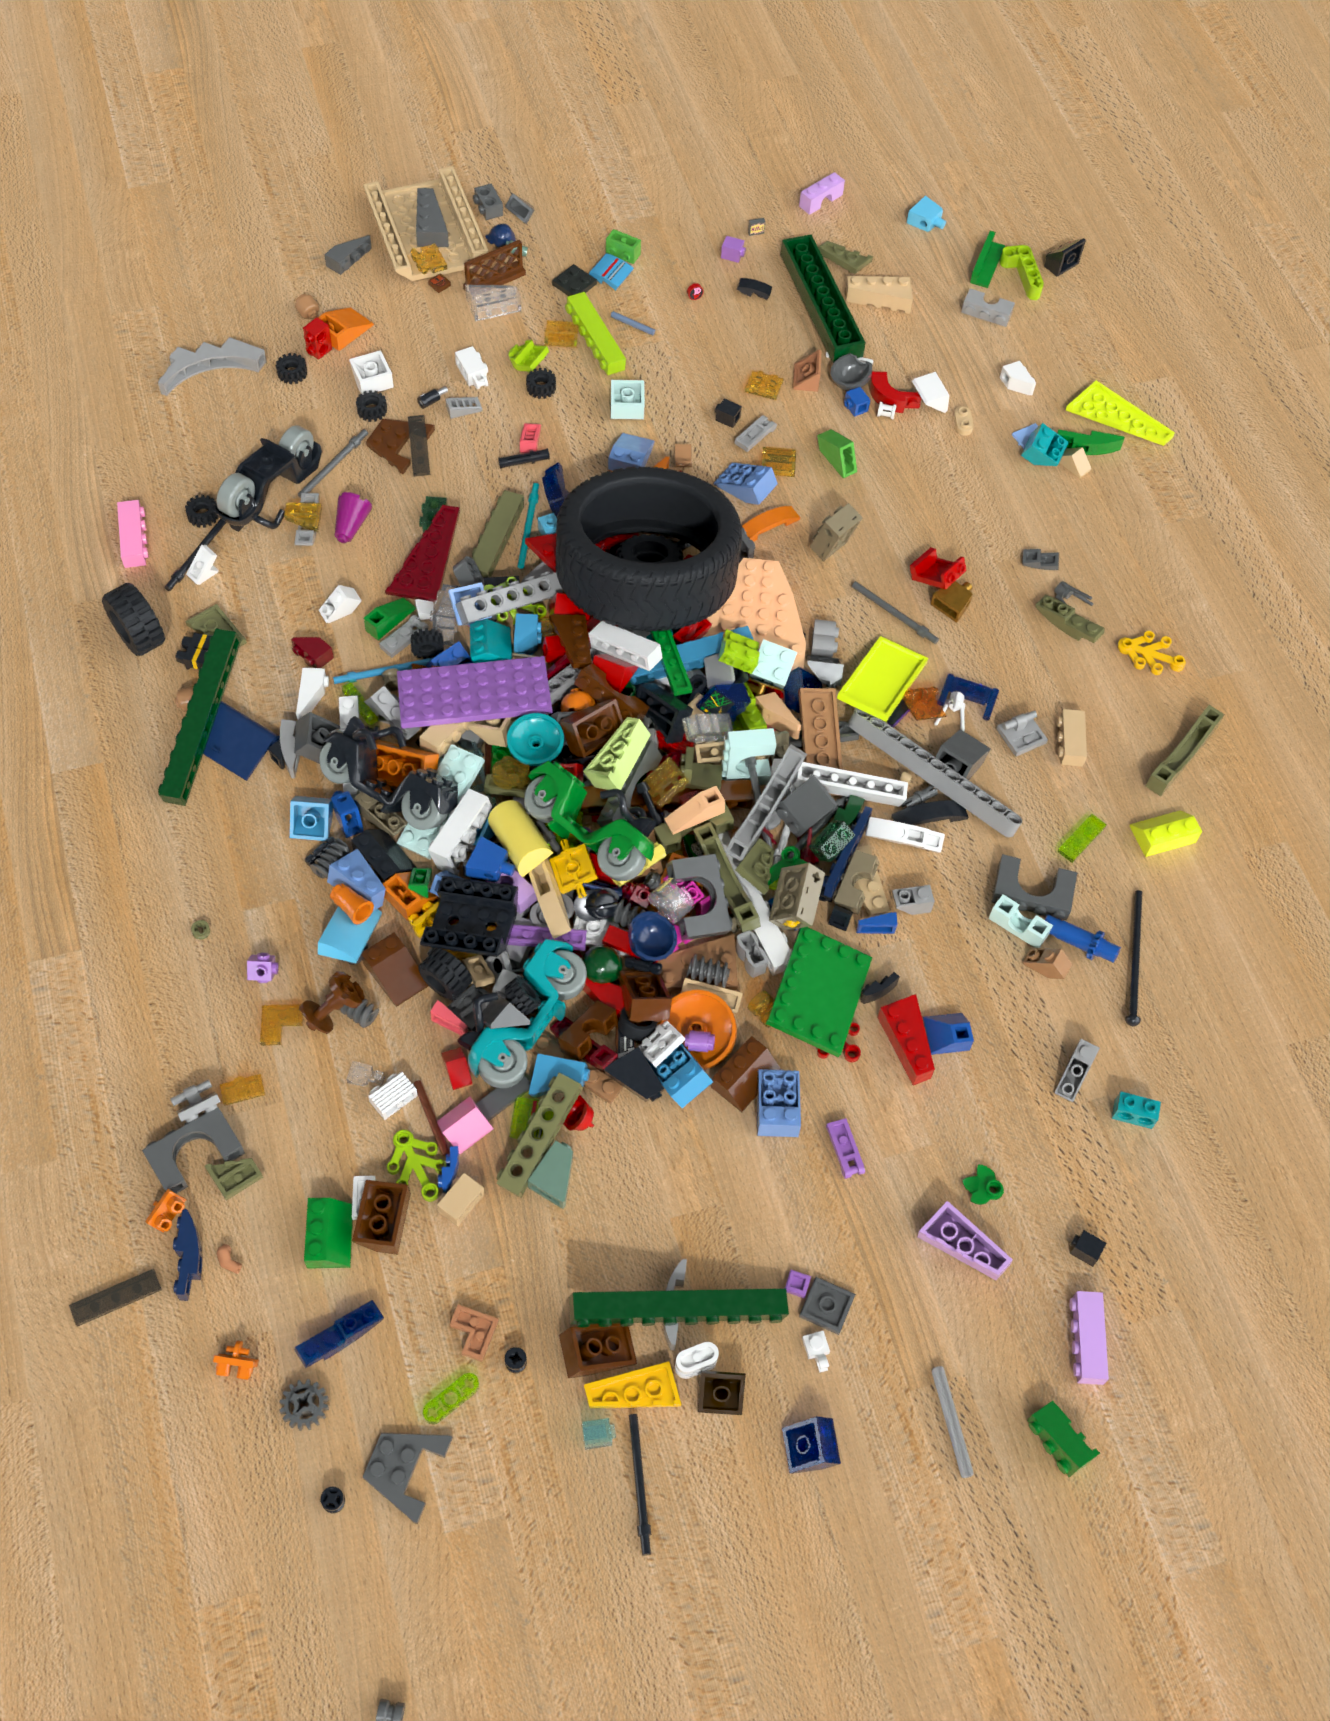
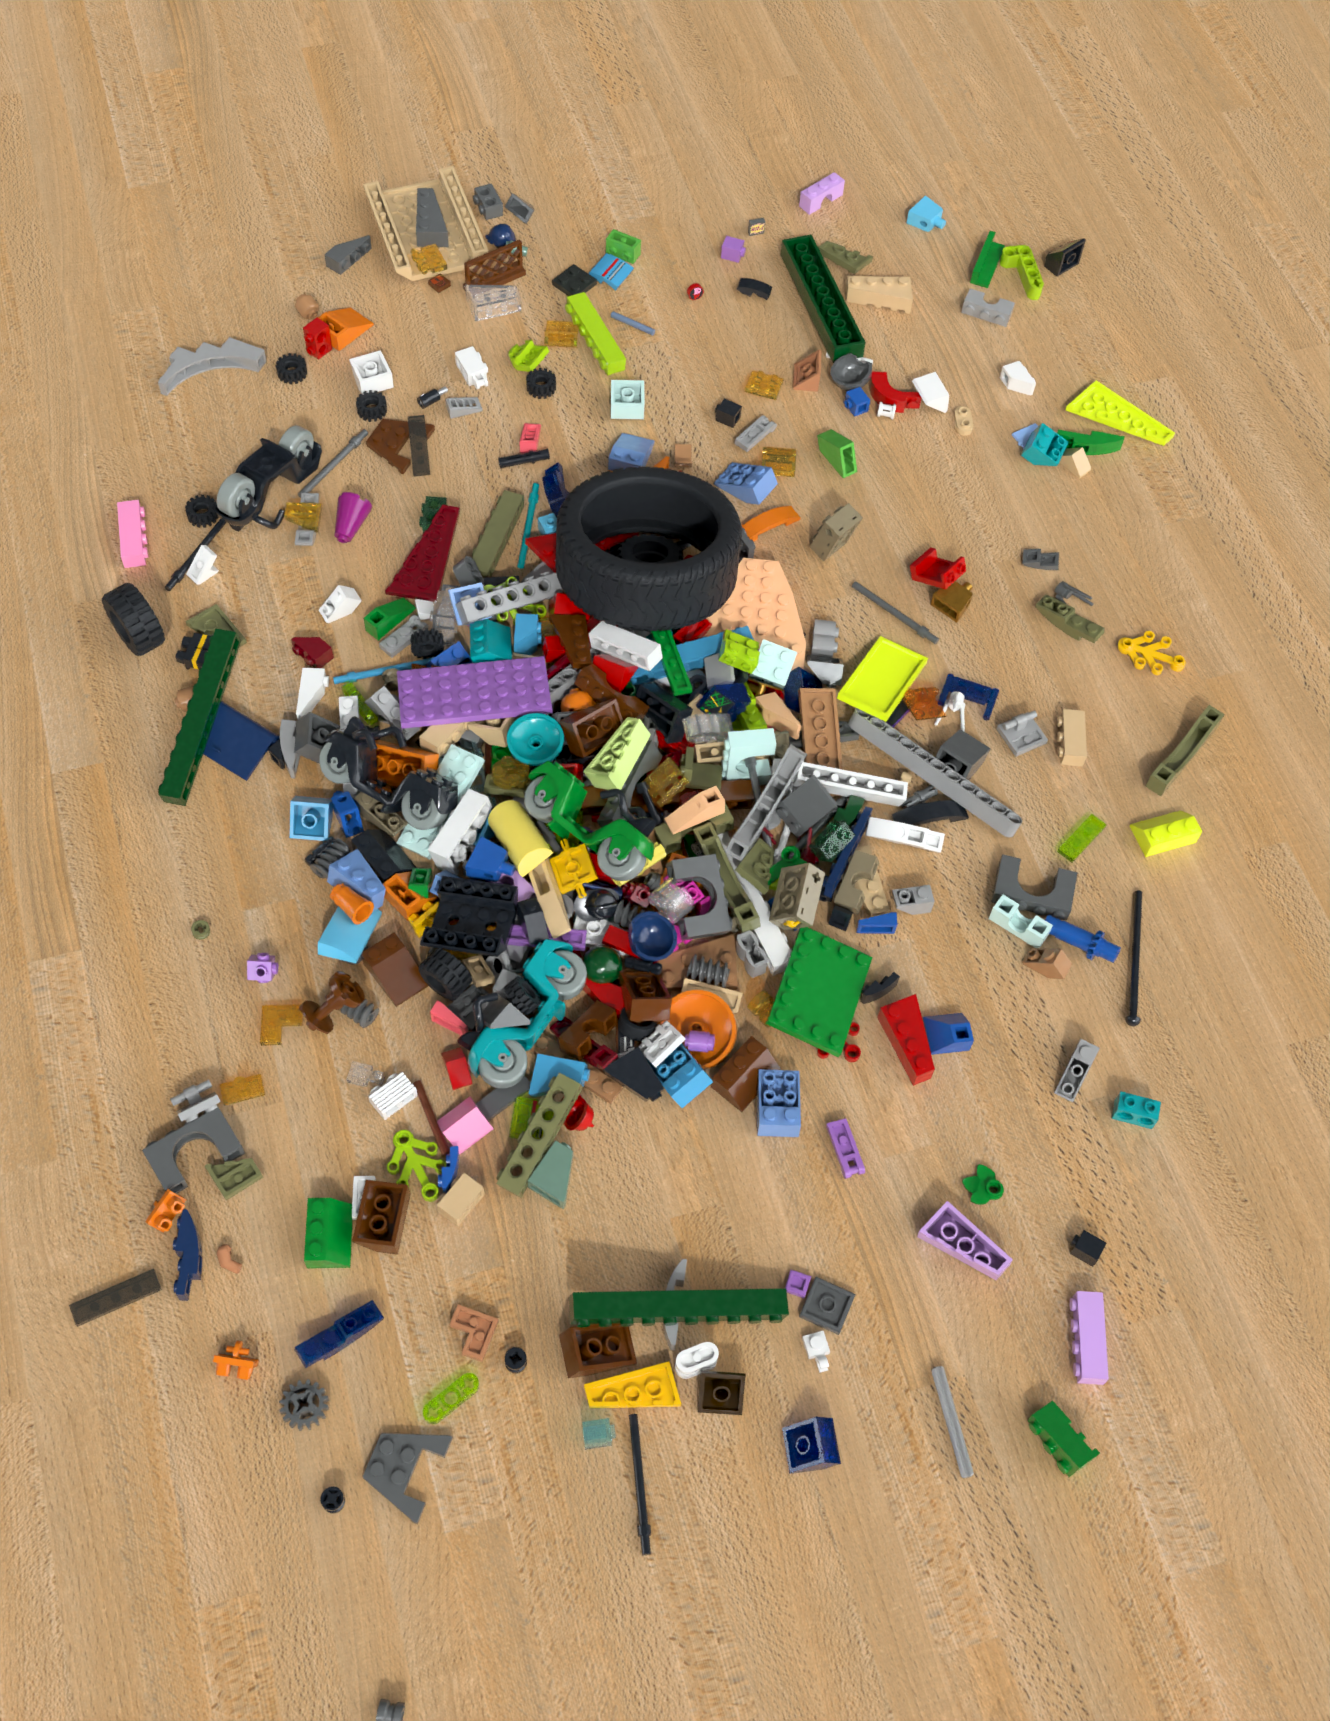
none -> black slope [517,897,549,946]

